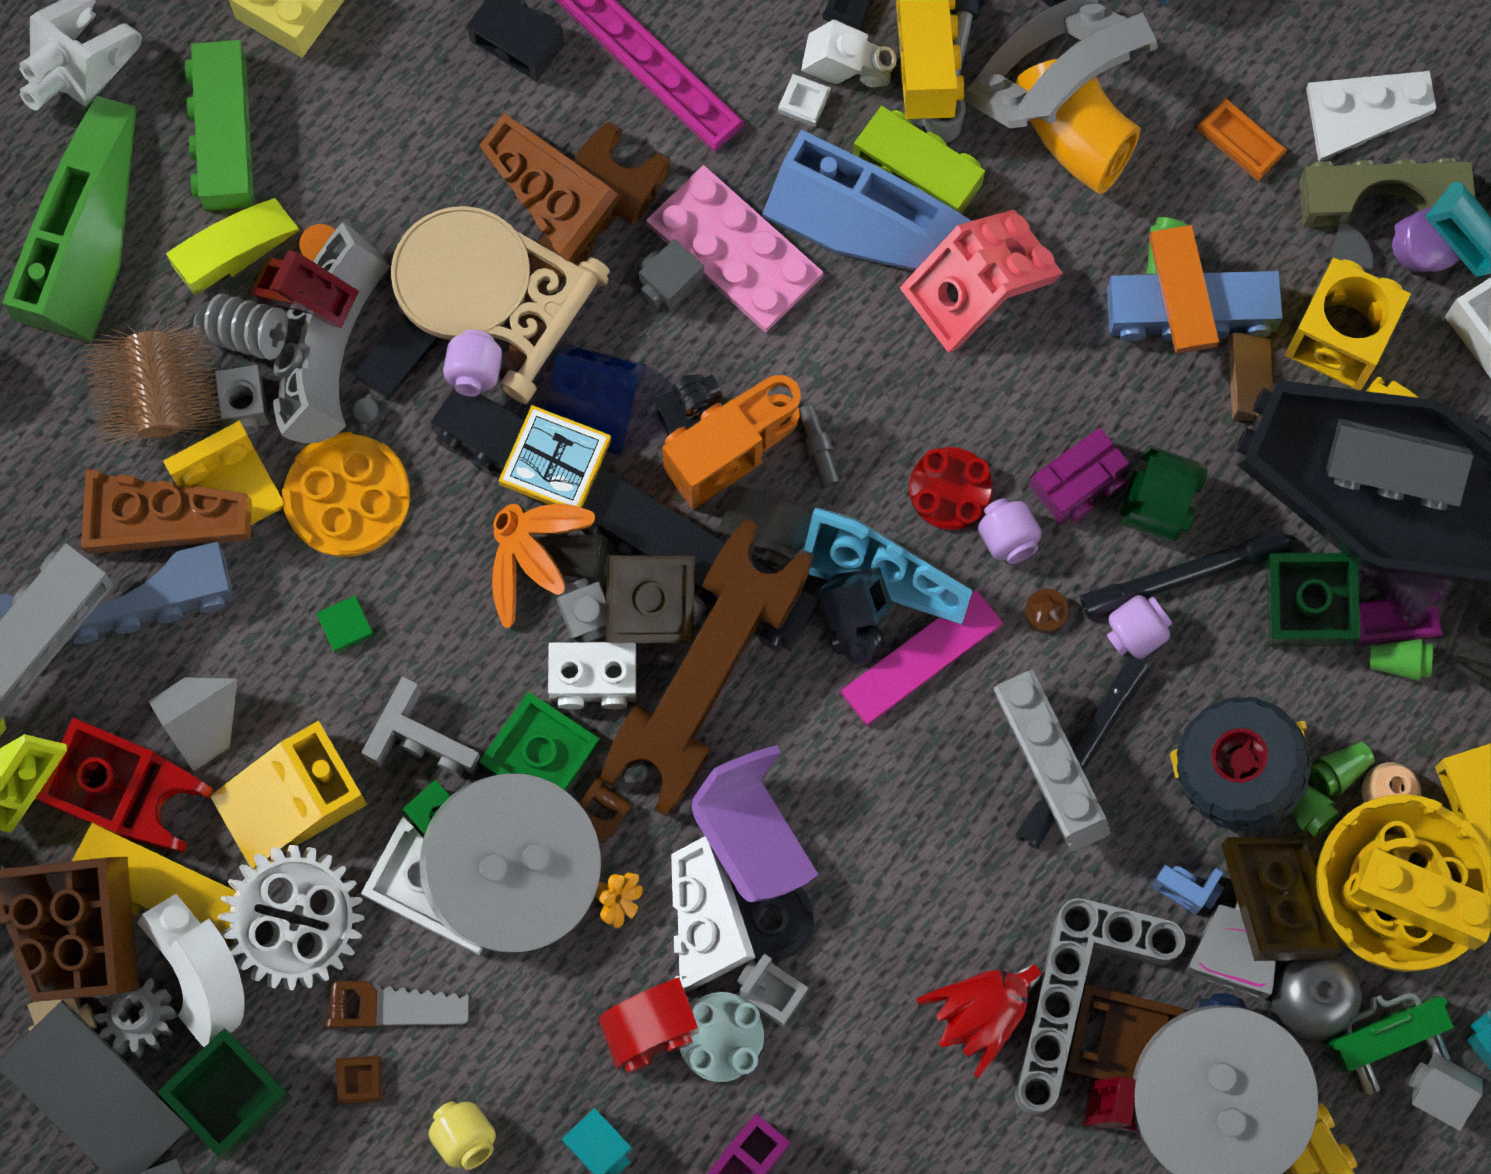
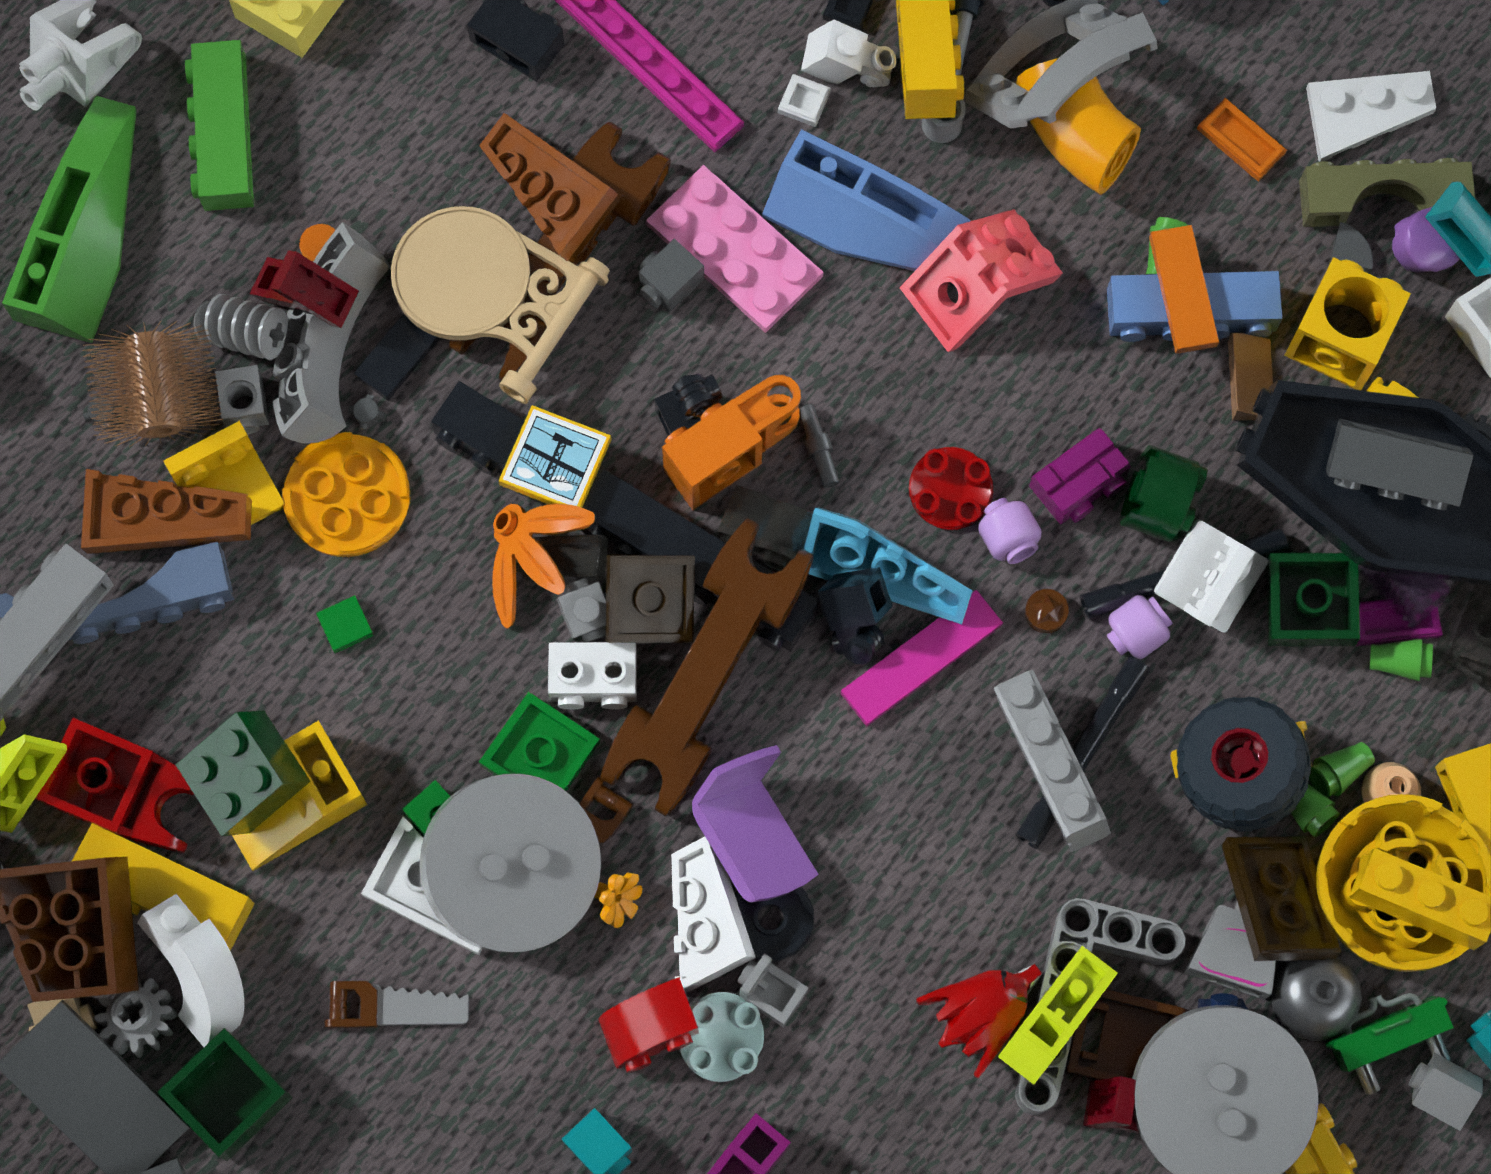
light grey slope [148,677,237,772] -> none
neon yellow slope [166,198,299,297] -> none
white gear [218,845,364,990] -> none
reddish brown tile [336,1055,383,1104] -> none
light grey bracket [361,677,481,777] -> none
light yellow head [429,1101,496,1170] -> none
lavender head [443,330,502,396] -> none
clear blue bracket [545,344,647,454] -> none
lime brick [853,105,985,214] -> none
medium blue bracket [1151,865,1224,915] -> none
none -> brick [176,710,311,837]
none -> neon yellow slope [998,946,1118,1085]
none -> white bracket [1154,519,1268,632]

